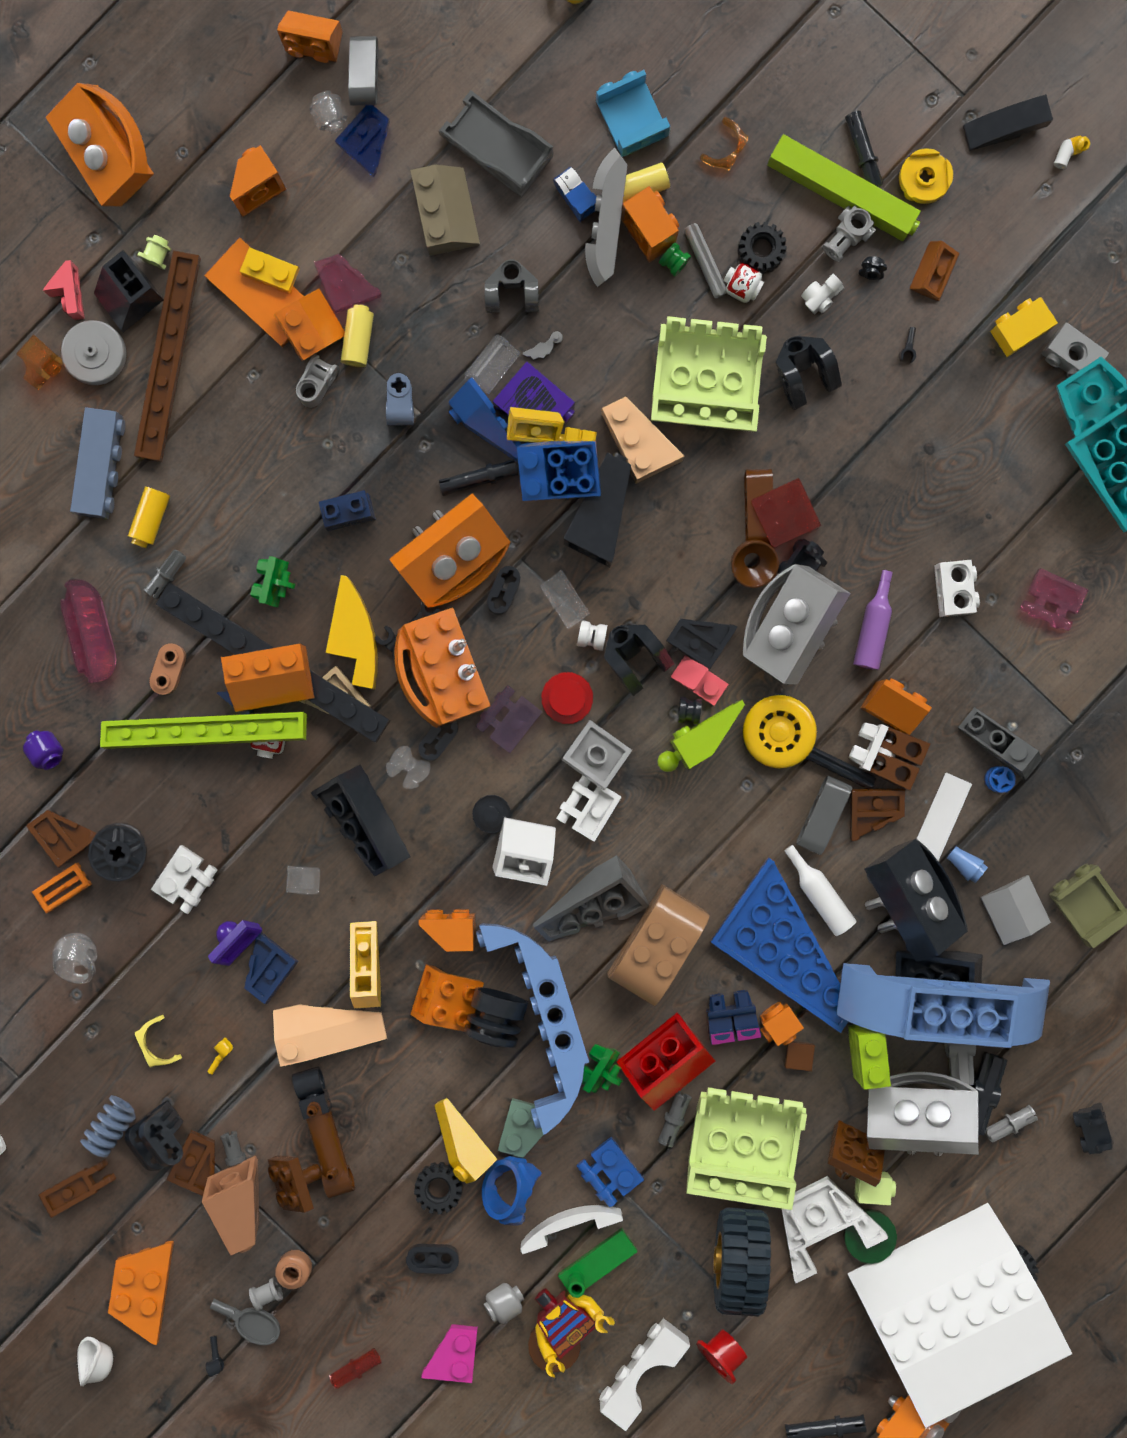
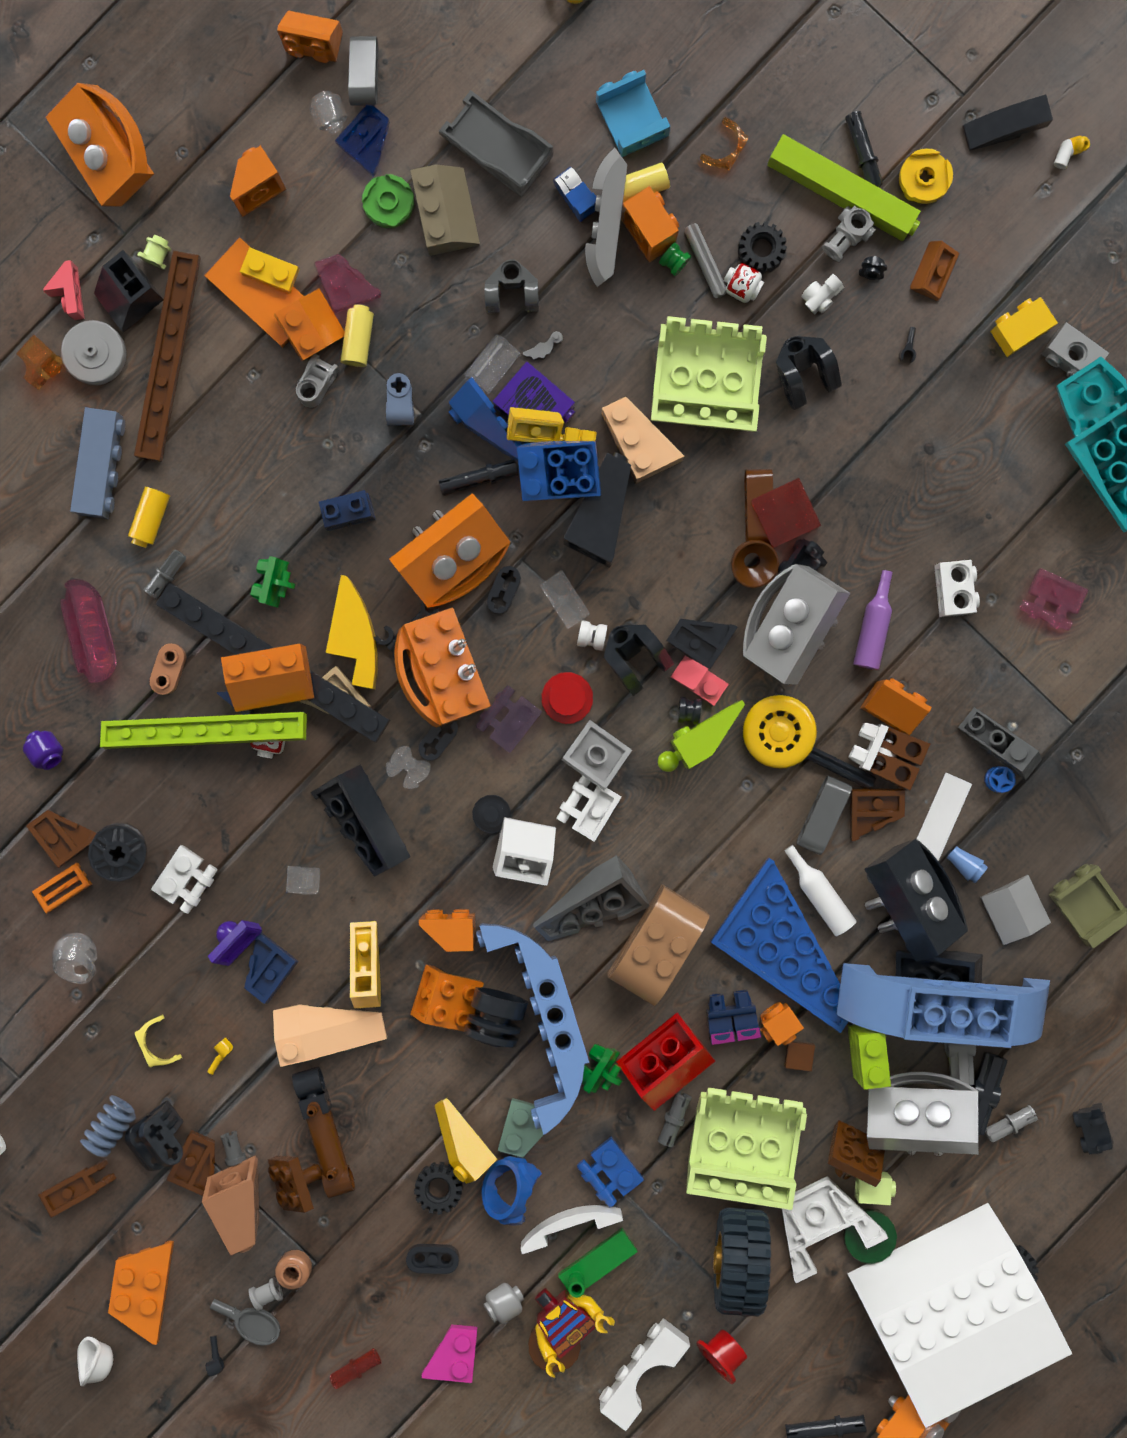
none -> bright green tile [362,174,414,228]

